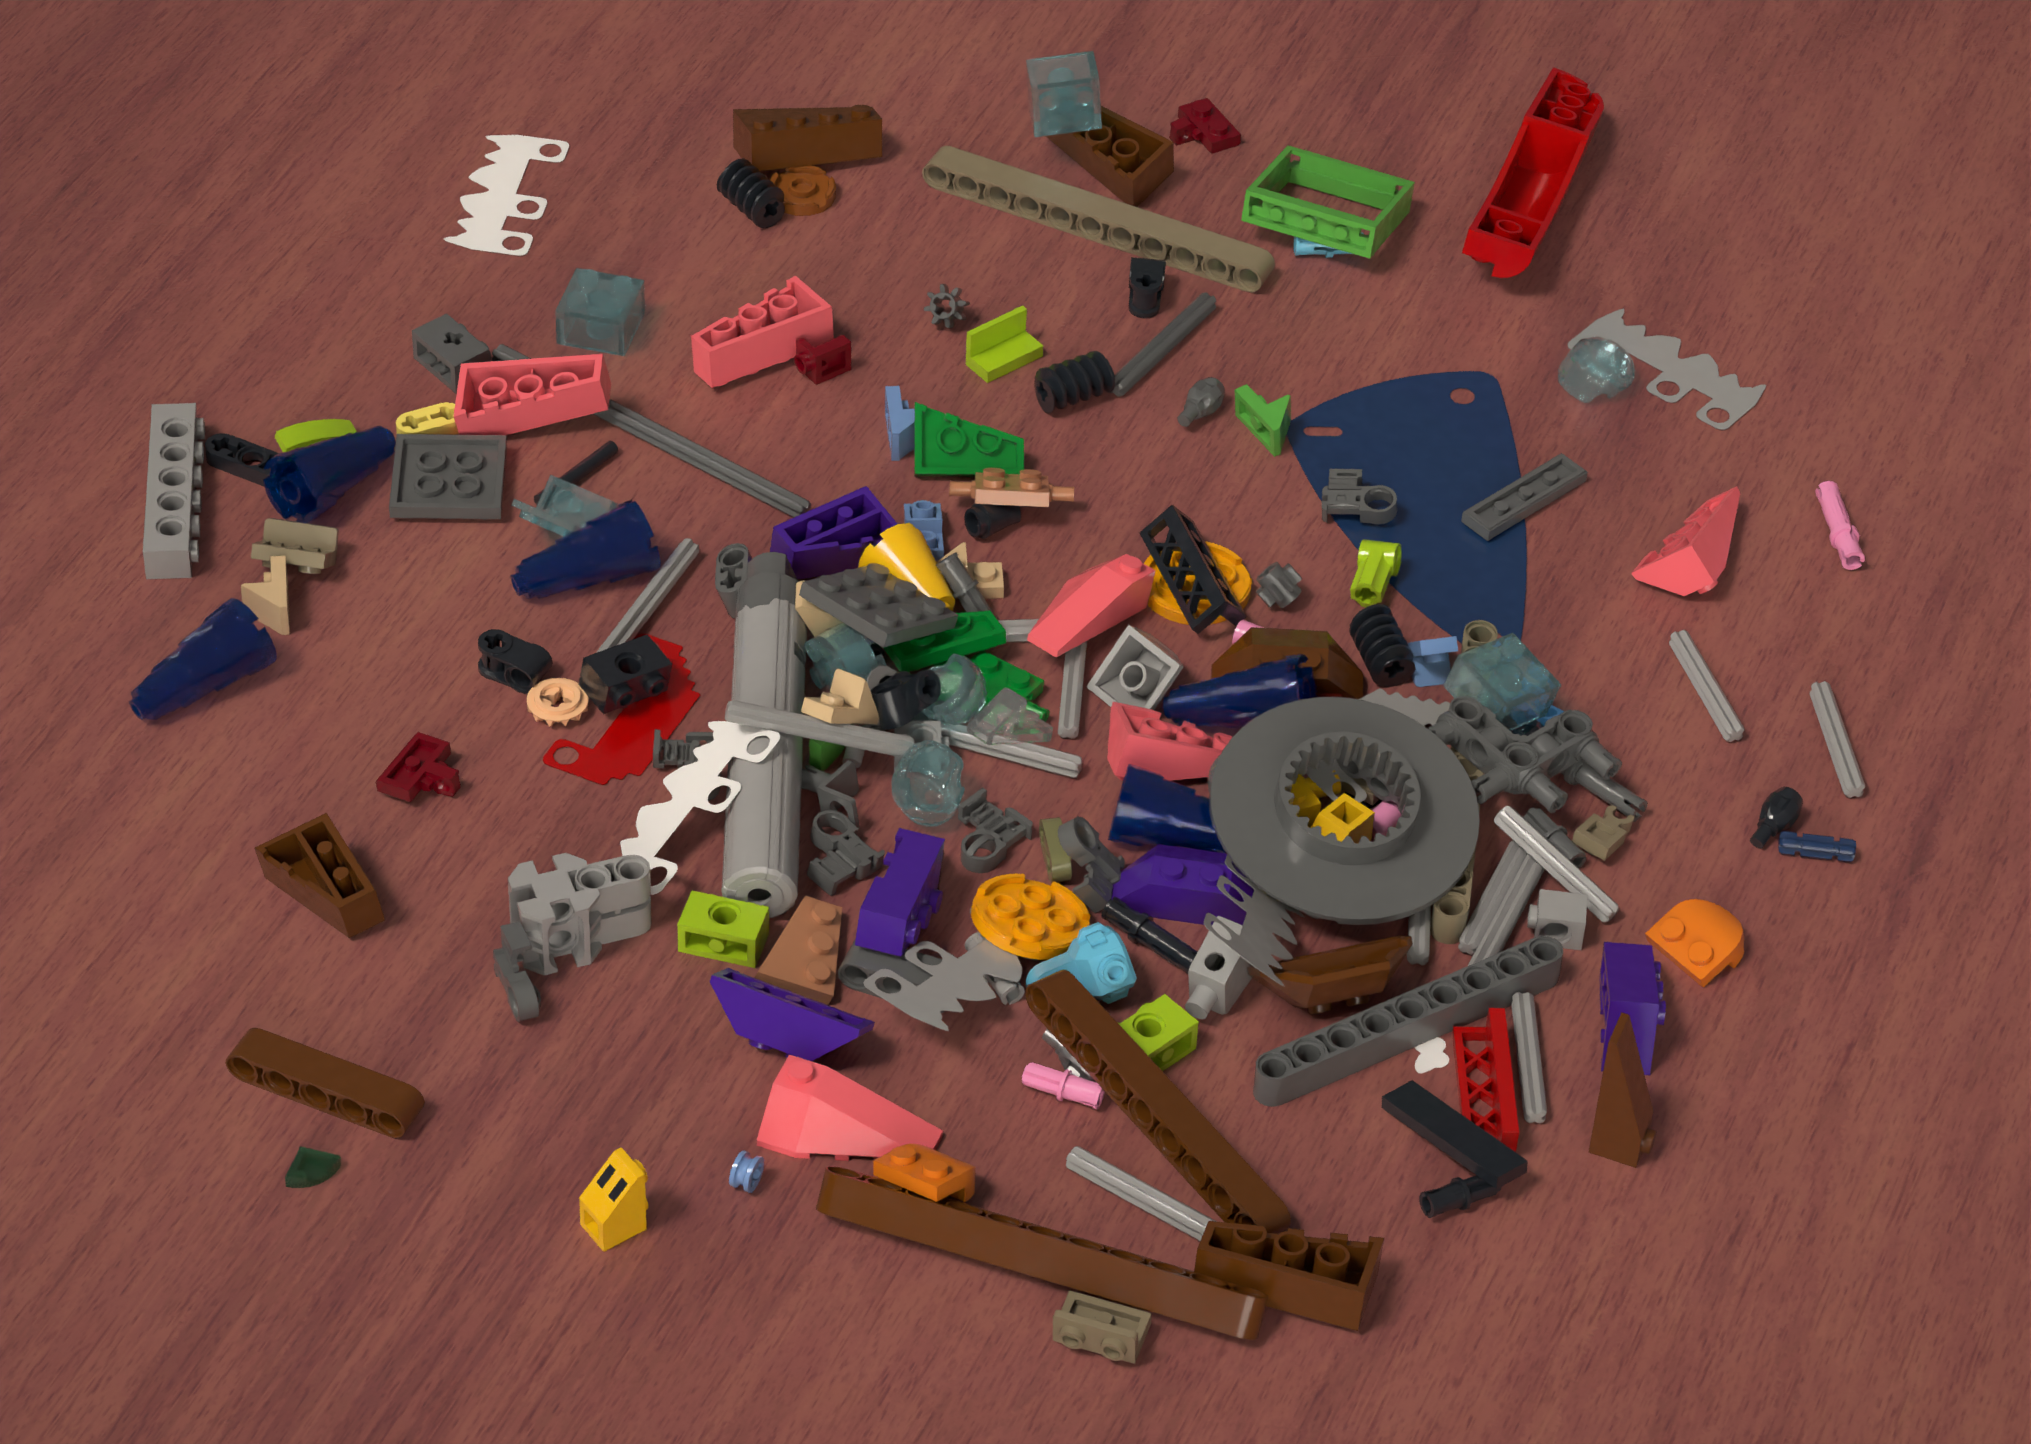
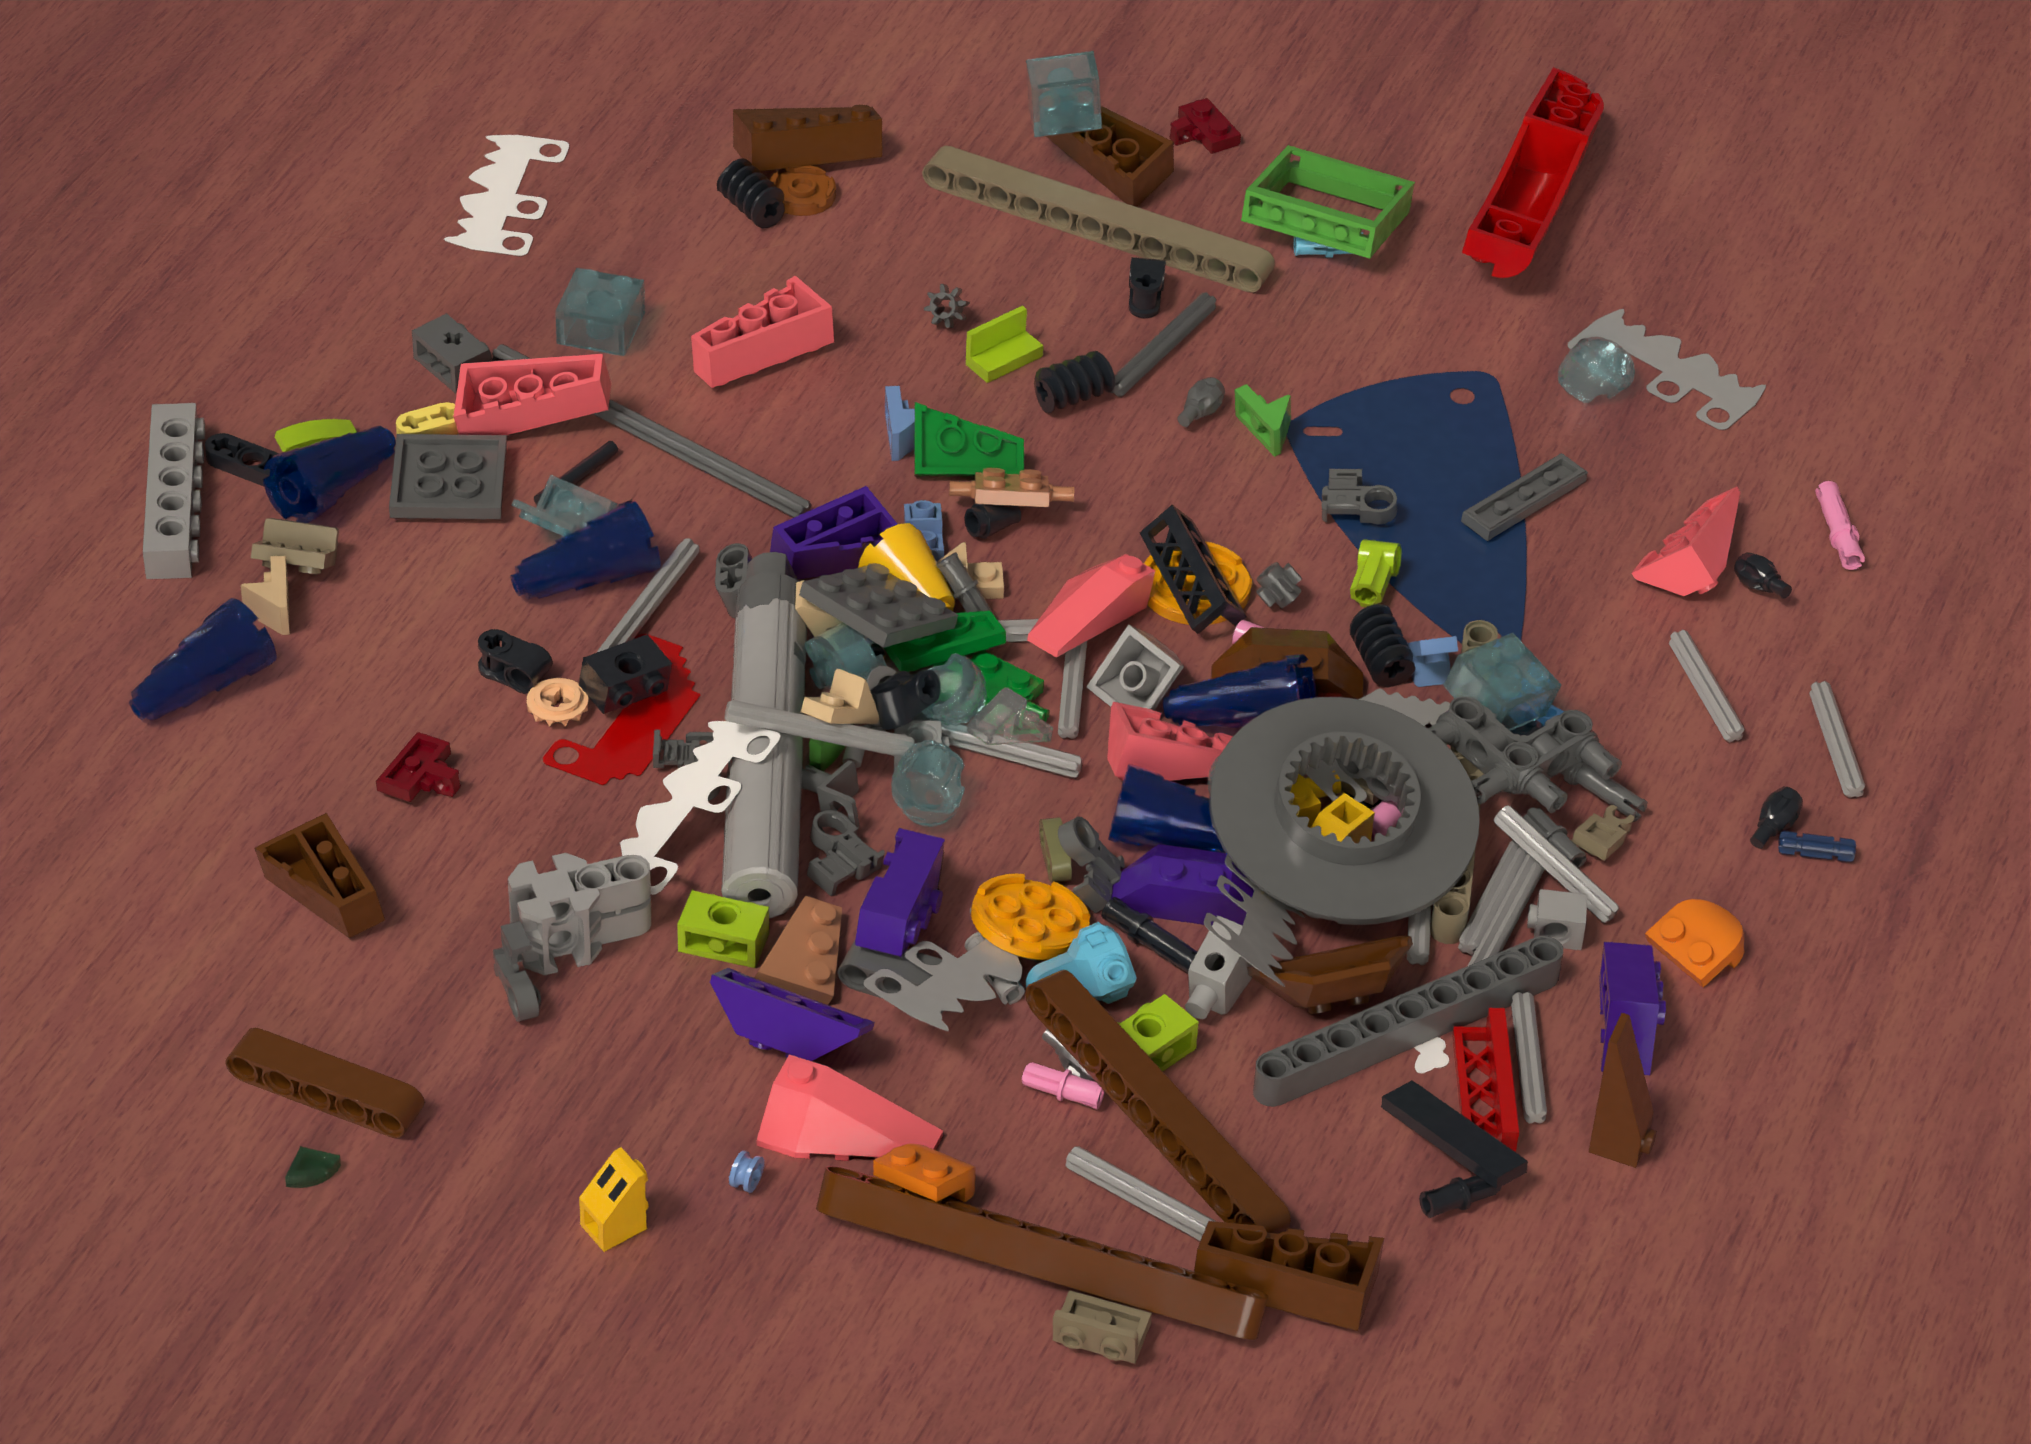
dark red bracket [794,335,851,385] -> none
dark grey piece [958,787,1033,873] -> none
none -> black piece [1734,552,1792,598]

